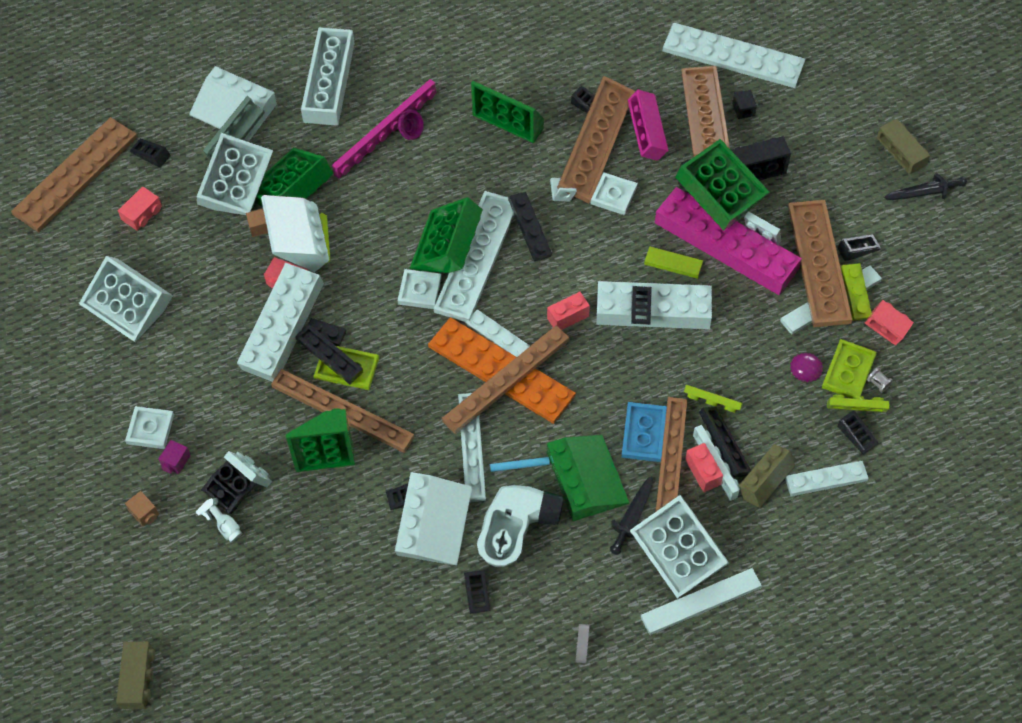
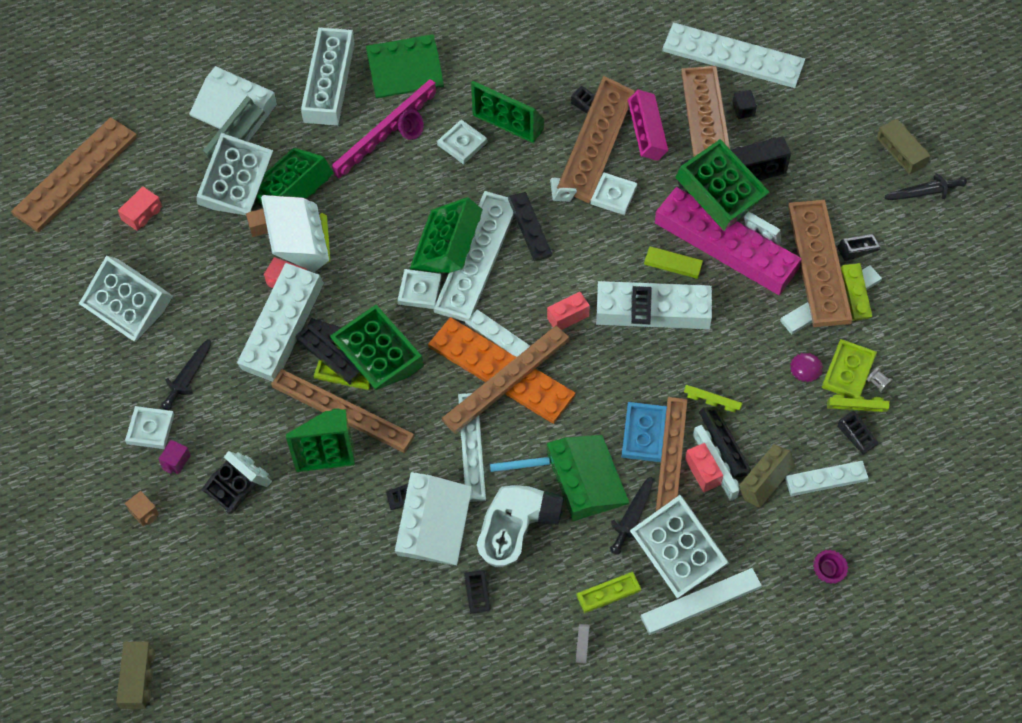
black slope [130,138,170,168] -> none
light aqua piece [196,498,242,543] -> none
coral brick [865,300,914,345] -> none
none -> black sword [161,339,211,410]
none -> green slope [330,304,424,390]
none -> green slope [366,34,444,98]
none -> light aqua plate [437,120,488,164]
none -> lime tile [576,572,641,614]
none -> magenta hat [813,550,848,584]

